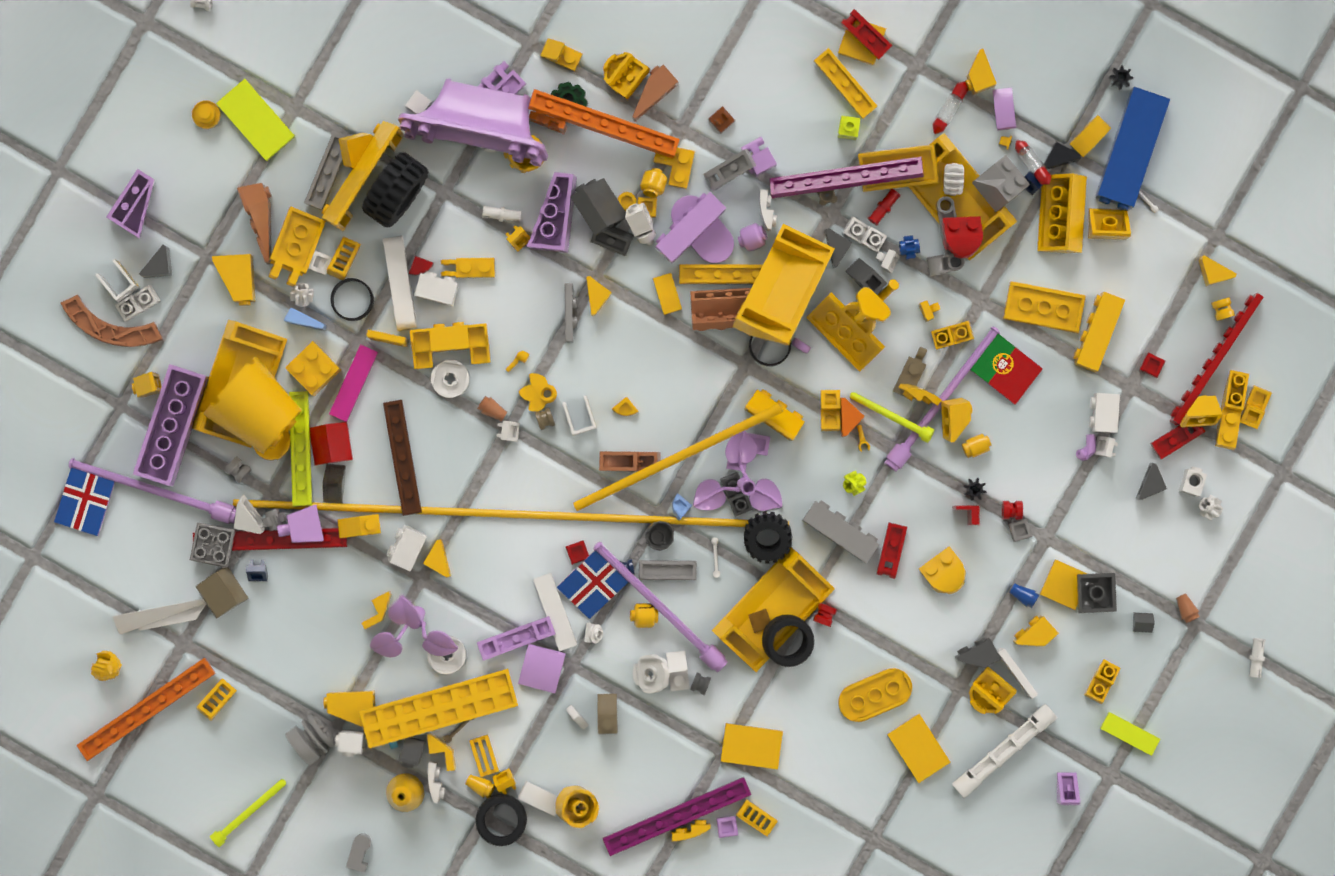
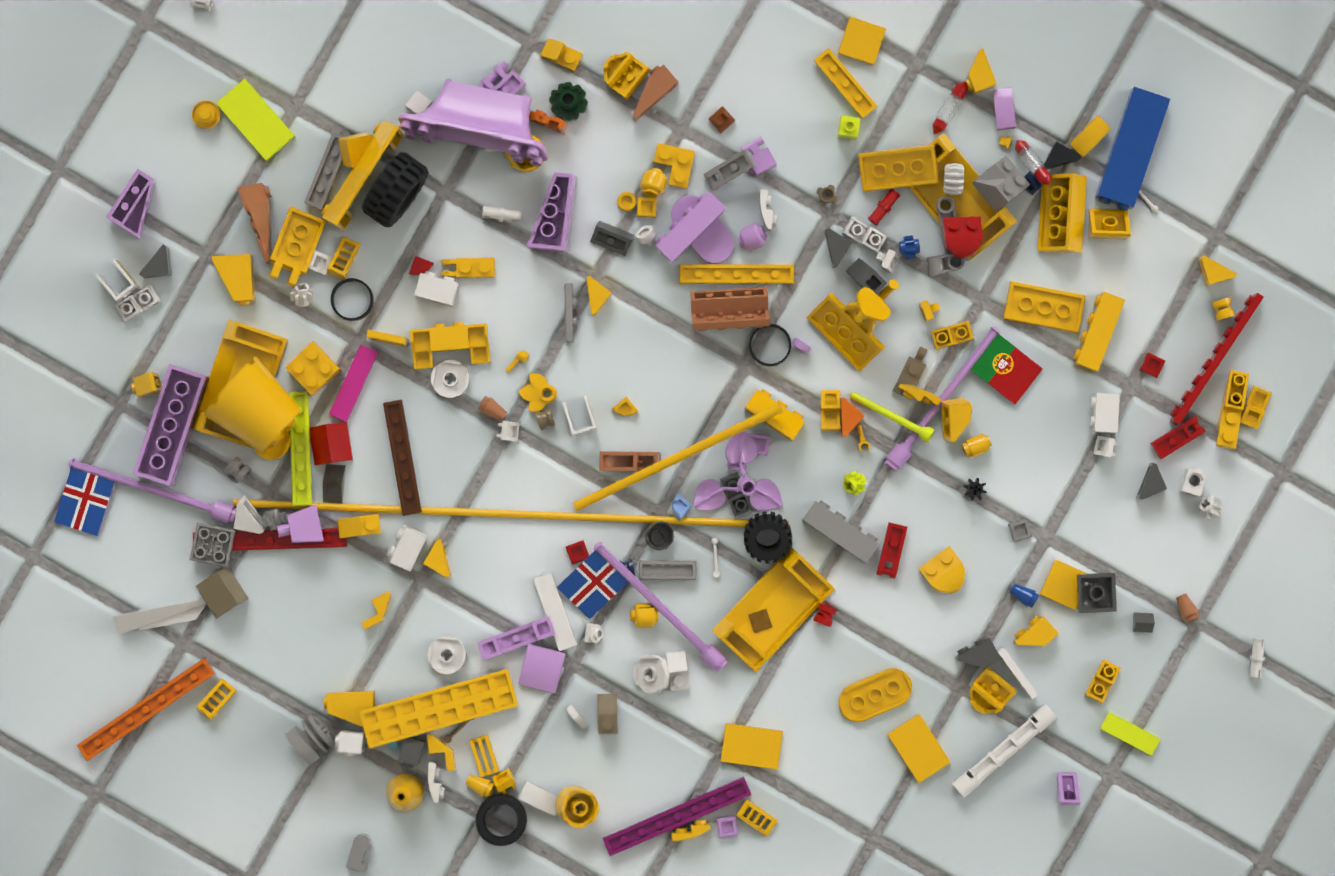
nougat tile [61,295,163,347] -> none
yellow piece [91,651,122,681] -> none
neon yellow piece [210,779,286,848] -> none
tile [246,560,268,581] -> none
light blue slope [284,308,327,330] -> none
lavender plant [370,595,458,657] -> none
white beam [383,236,417,331] -> none
yellow tile [506,225,531,252] -> none
orange plate [528,89,679,159] -> none
dark grey brick [571,178,626,236] -> none
white brick [625,202,653,236] -> none
yellow tile [653,273,682,315] -> none
dark grey wheel [690,672,711,695] -> none
yellow slope [732,224,835,345] -> none
black tyre [762,614,814,667] -> none
plate [770,157,924,199] -> none
red plate [840,9,893,60] -> none
red panel [952,506,980,525] -> none
red wheel [1002,501,1023,520] -> none
lavender arm [1076,434,1096,461] -> none
black gear [1108,65,1134,90] -> none
yellow slope [1180,395,1223,427] -> none

